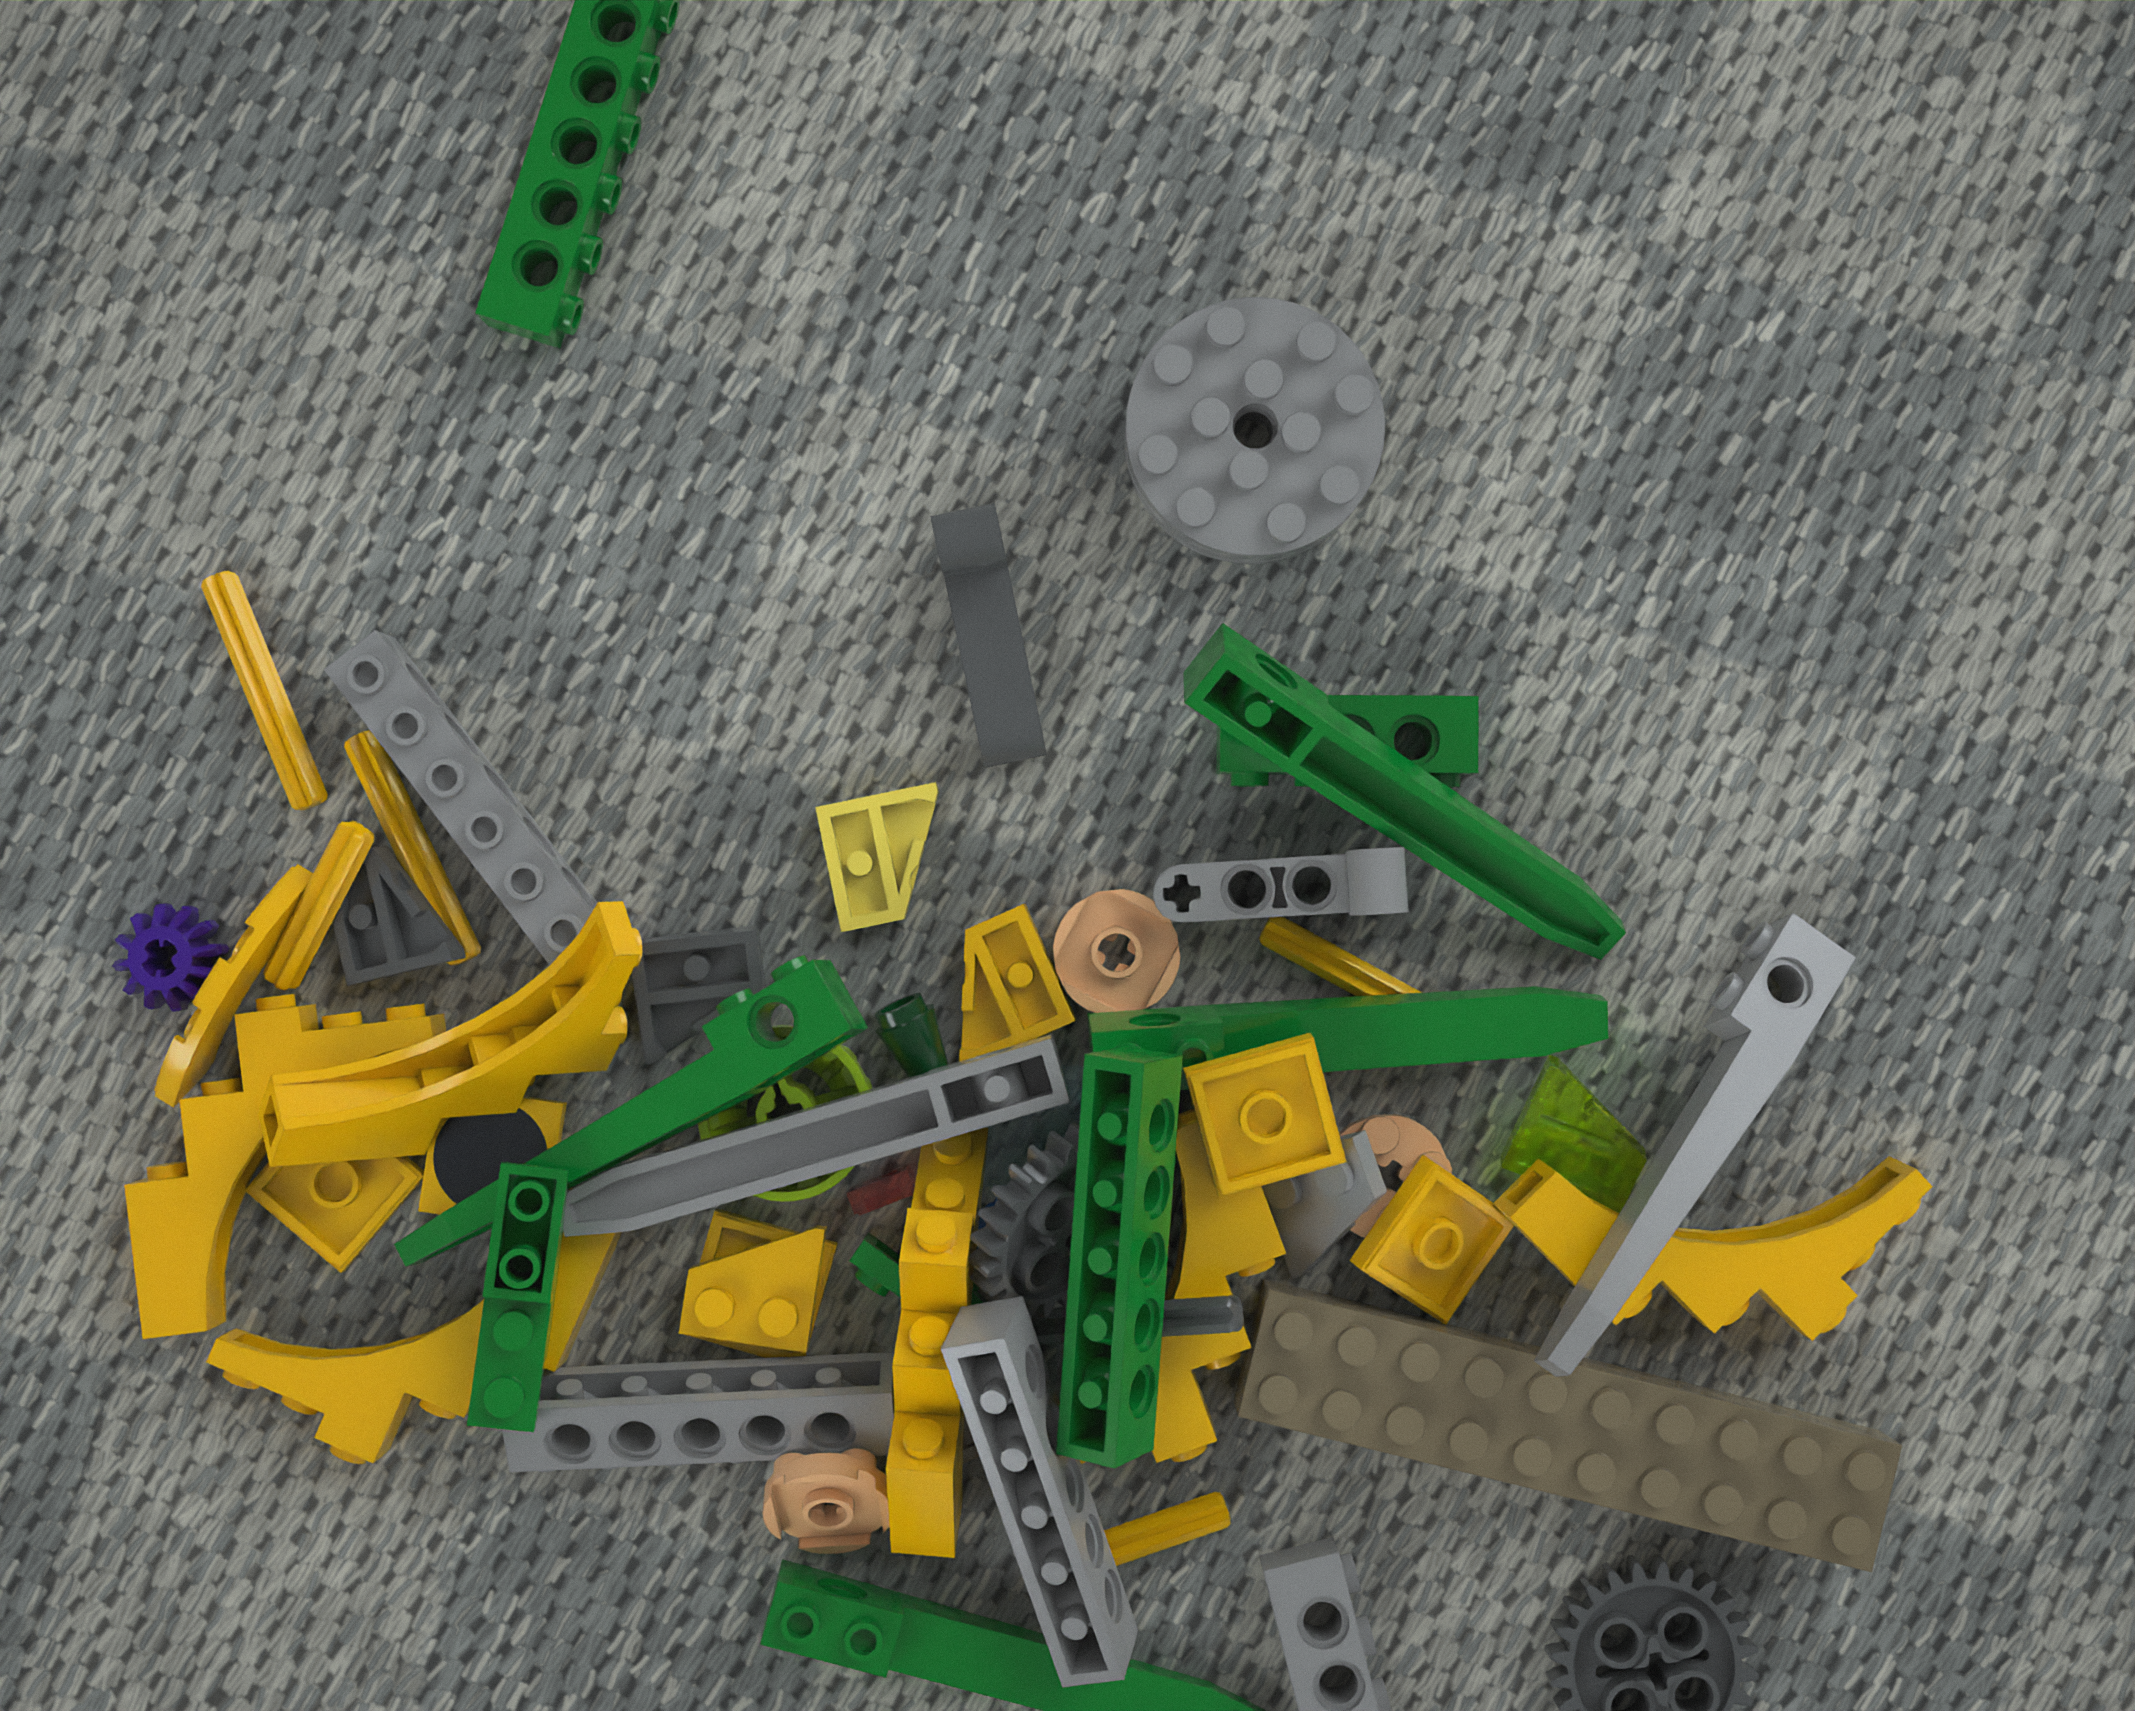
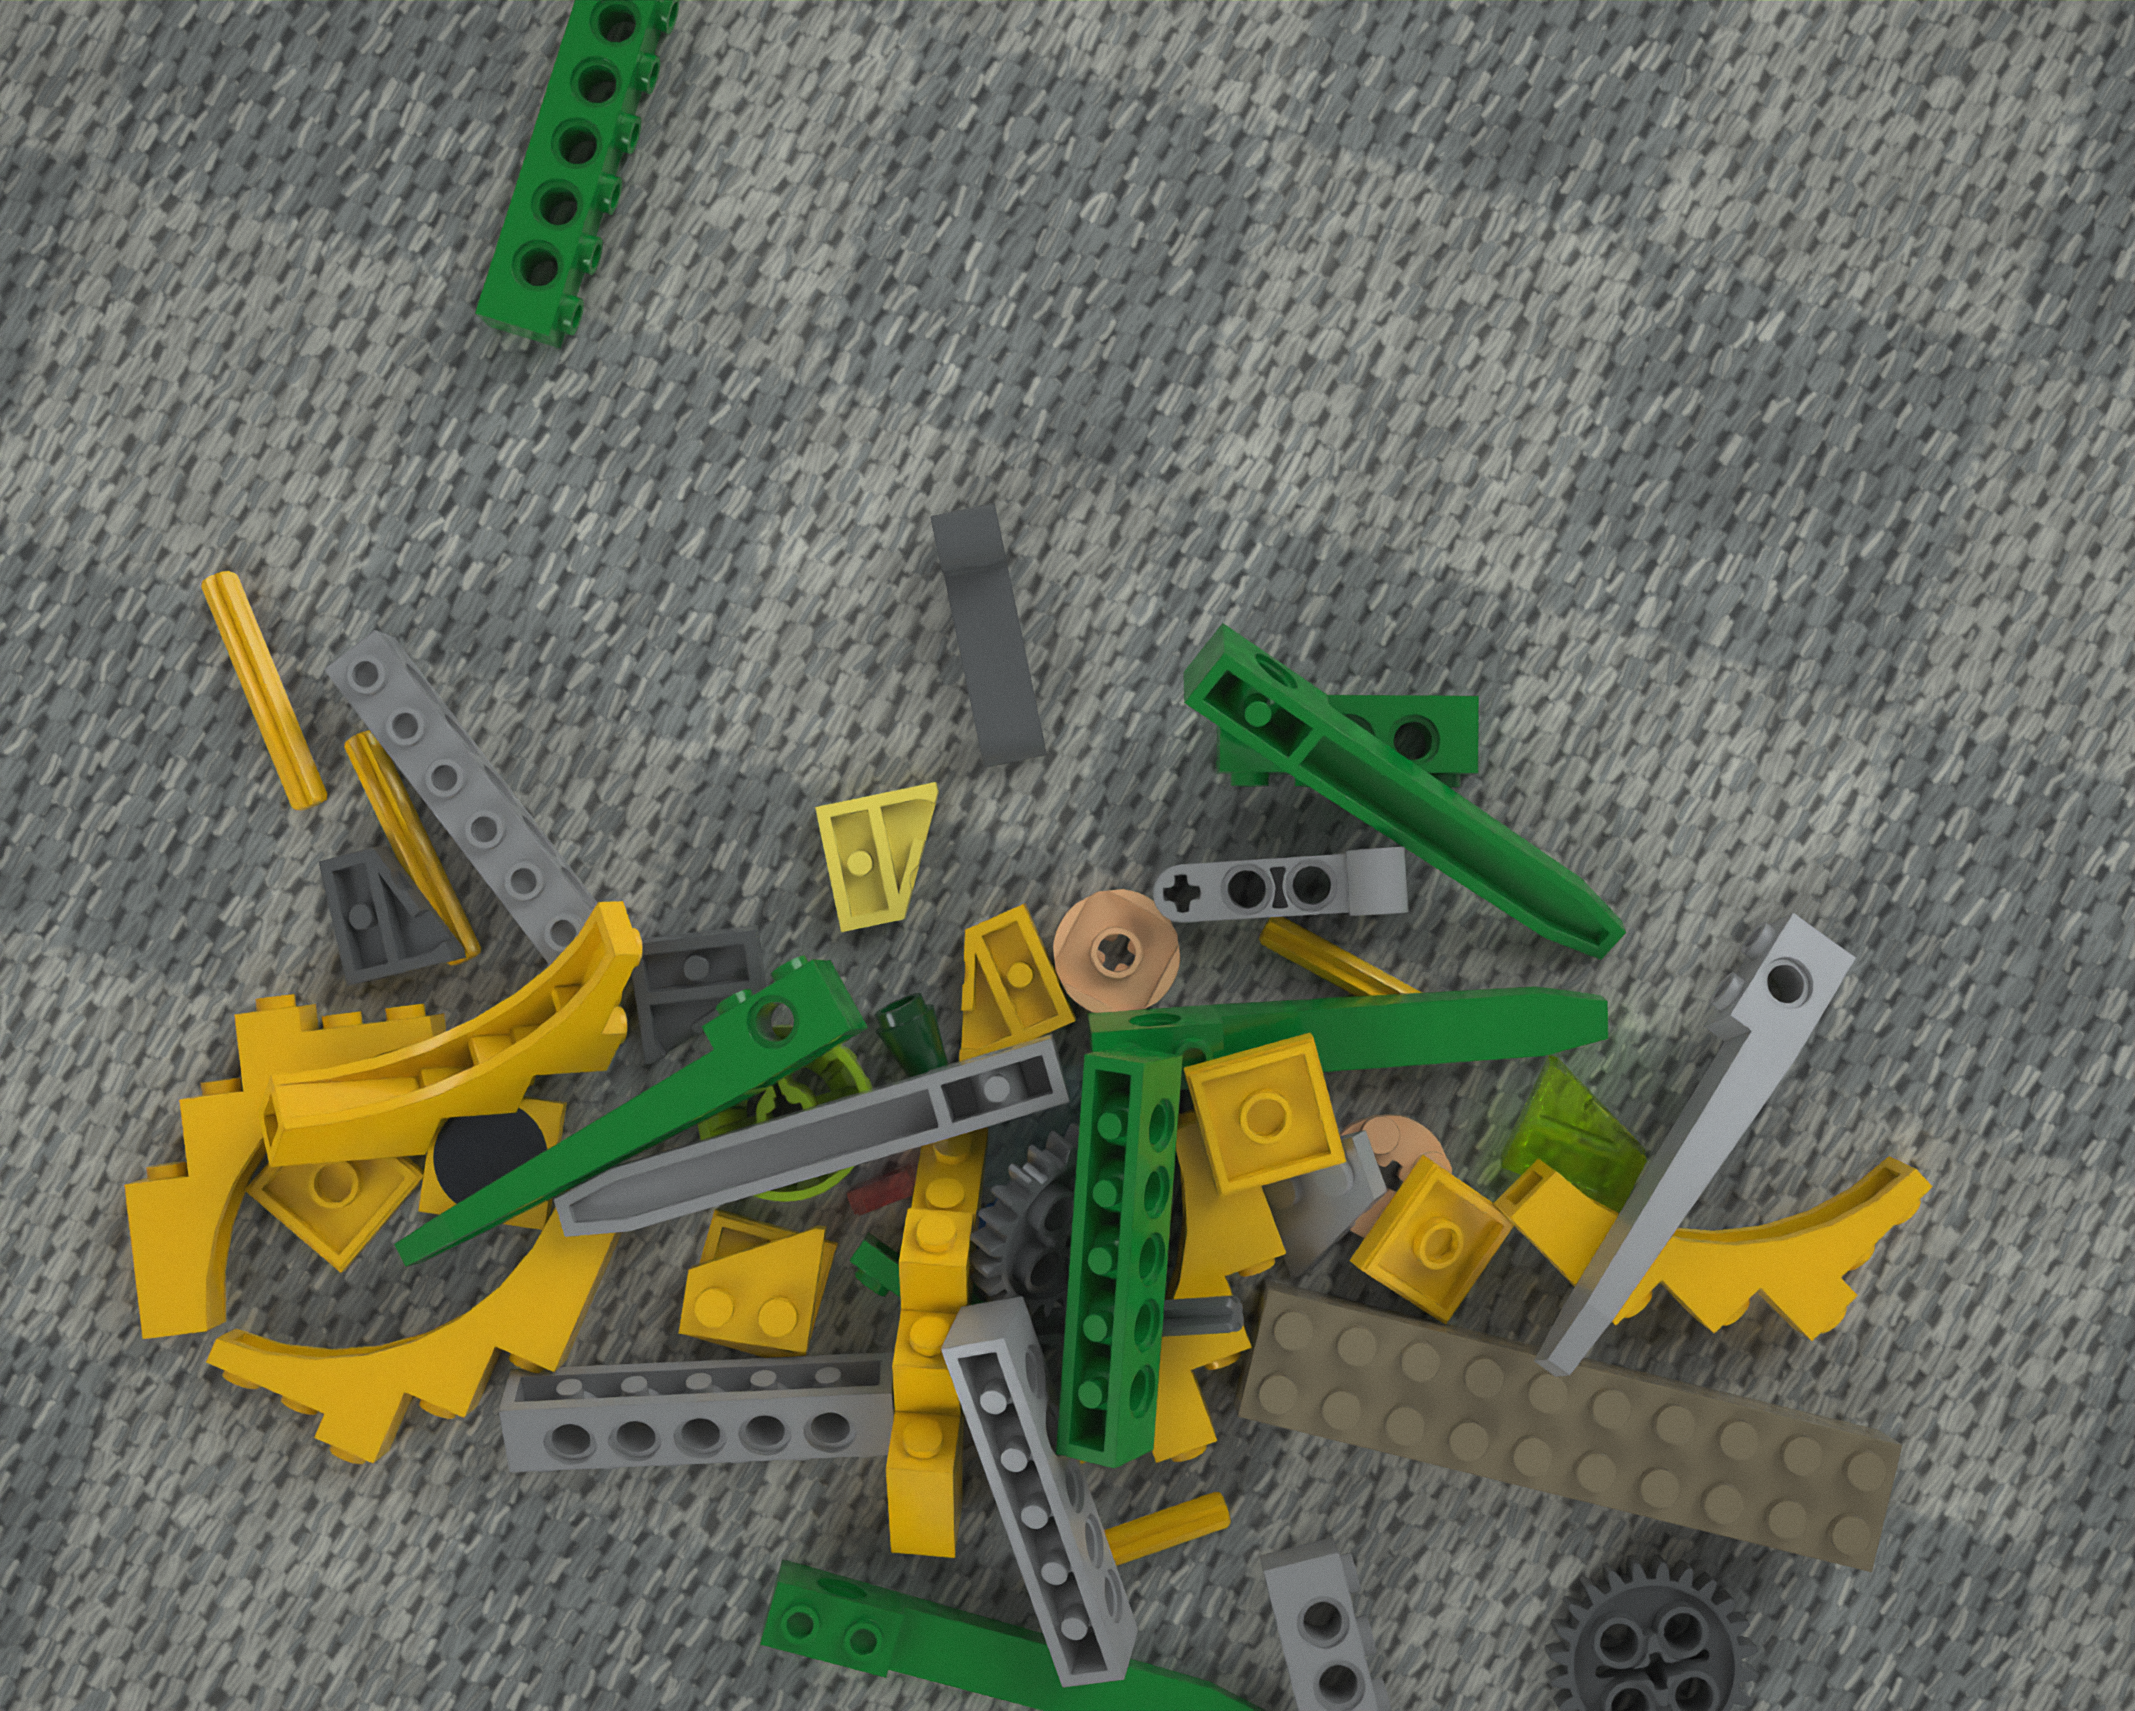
dark purple gear [111,903,230,1012] -> none
yellow tile [154,864,313,1108] -> none
yellow axle [263,821,374,991] -> none
green slope [467,1162,569,1432] -> none
light nougat plate [762,1448,889,1554] -> none
light grey brick [1125,297,1385,565] -> none

